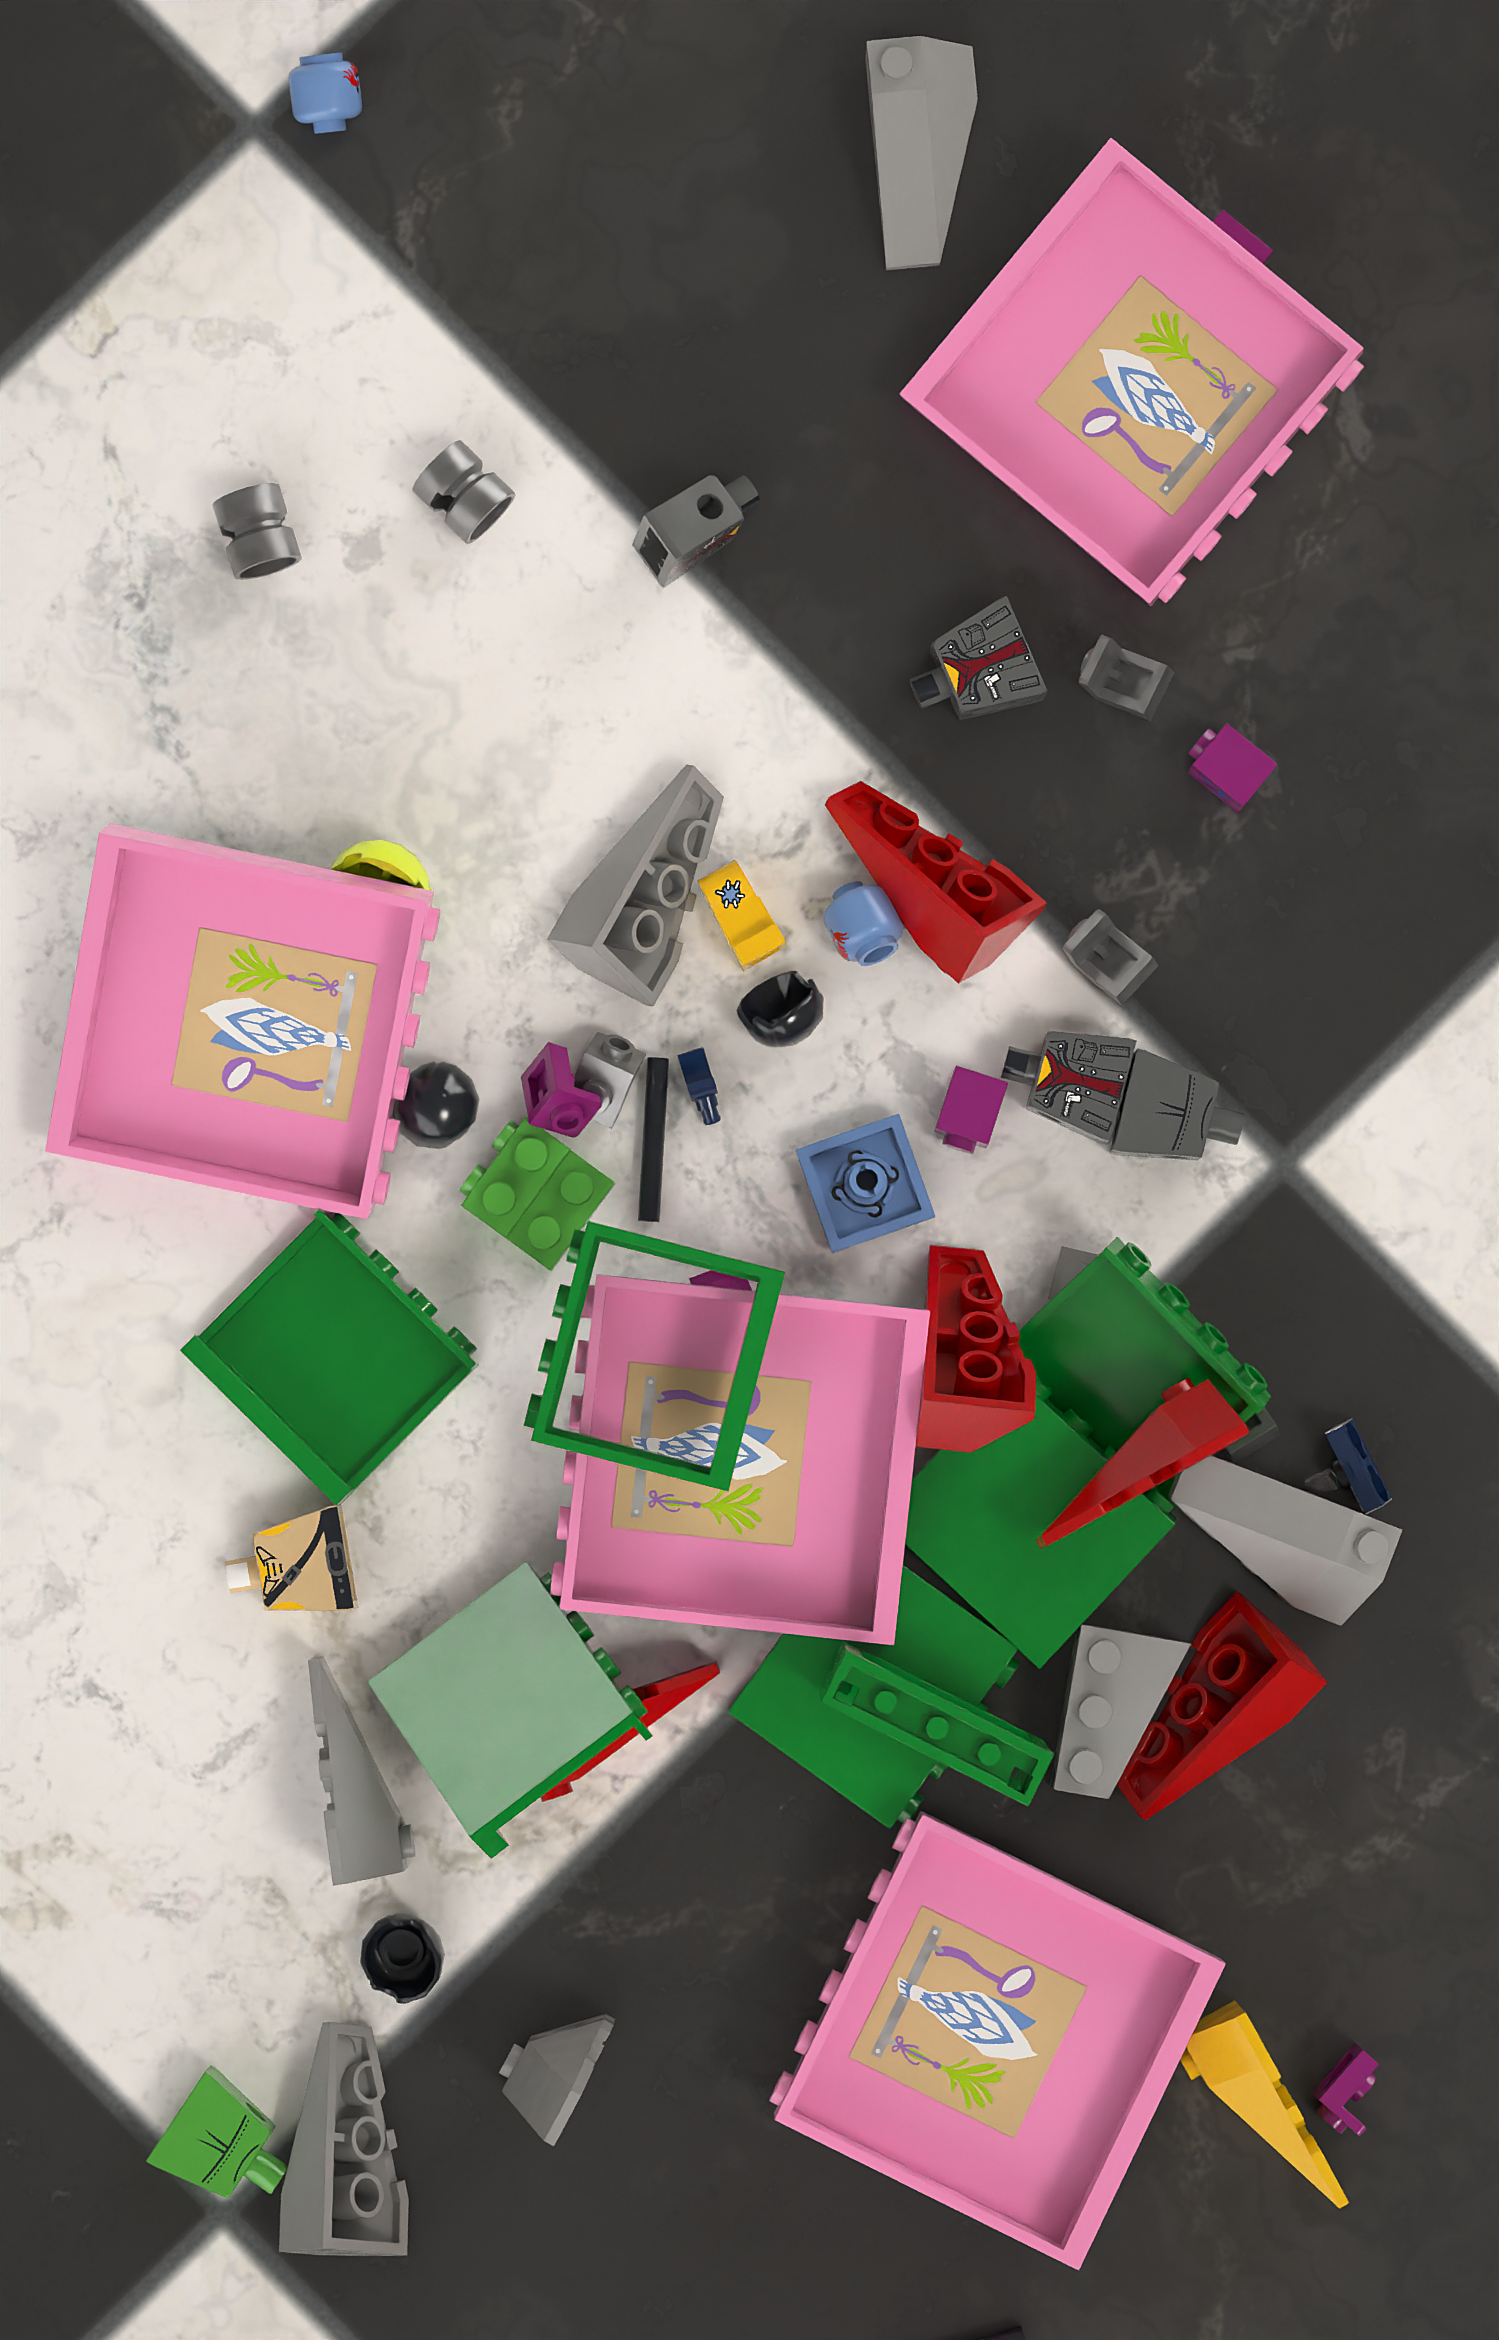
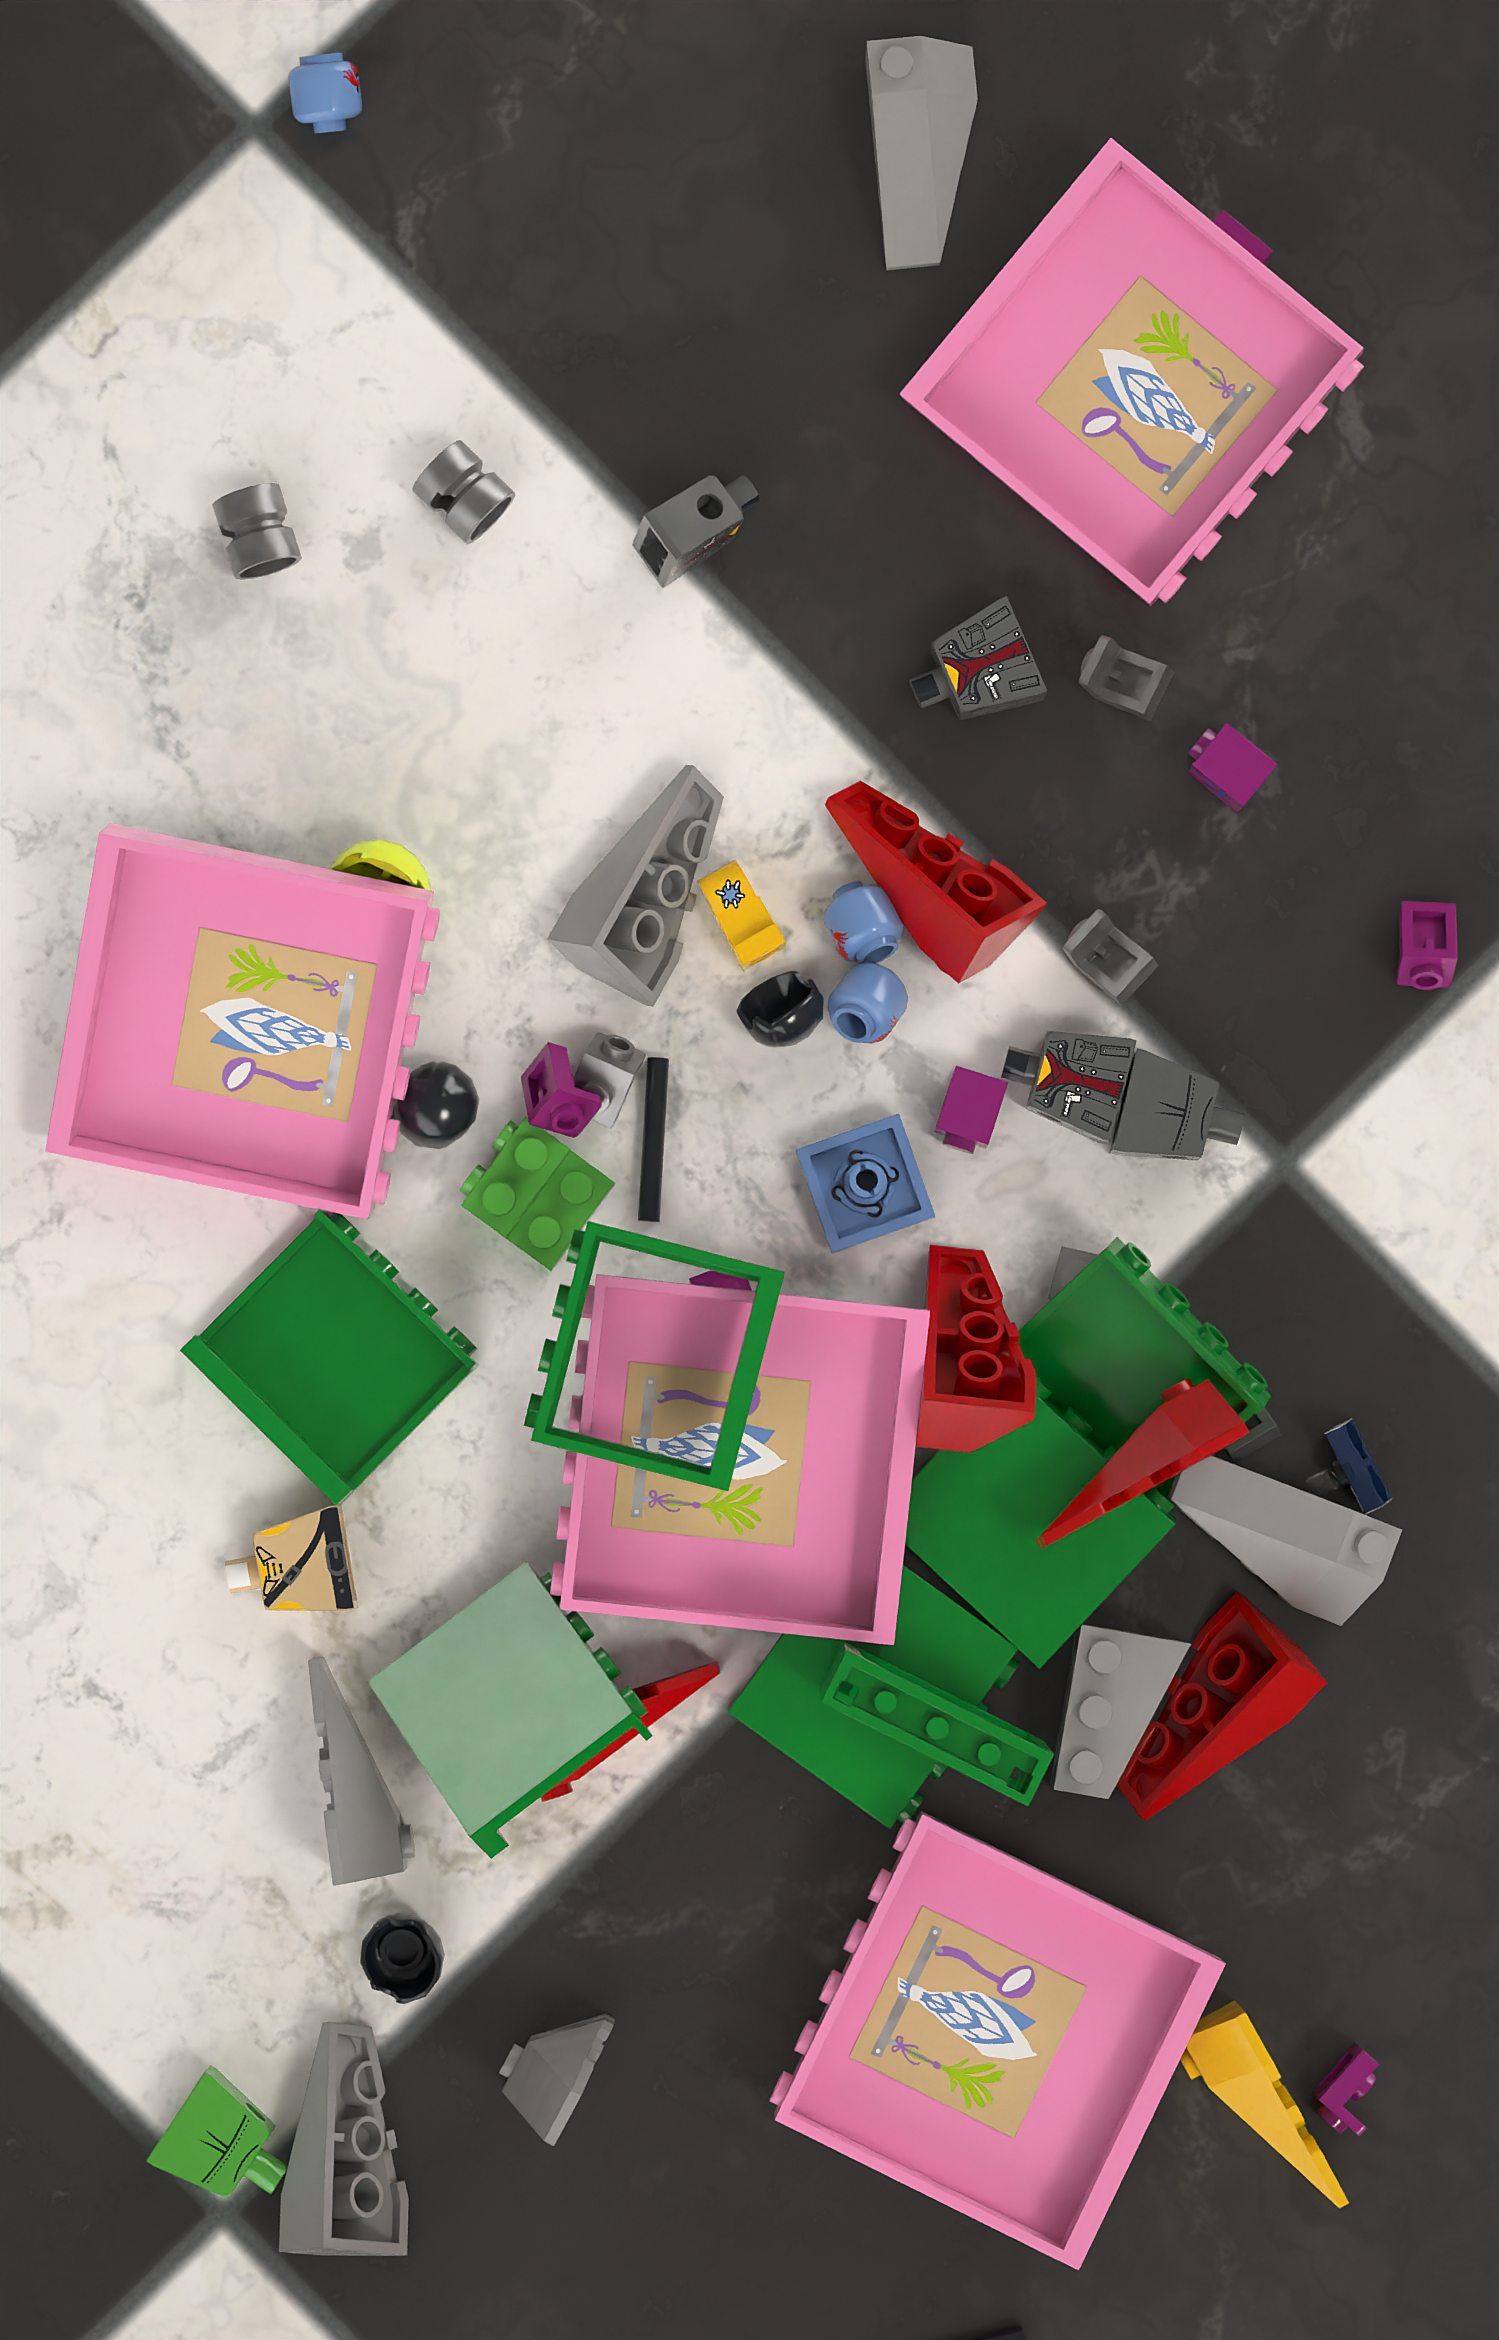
dark blue piece [677,1047,721,1125] -> none
none -> medium blue head [827,962,908,1044]
none -> magenta bracket [1396,901,1458,990]

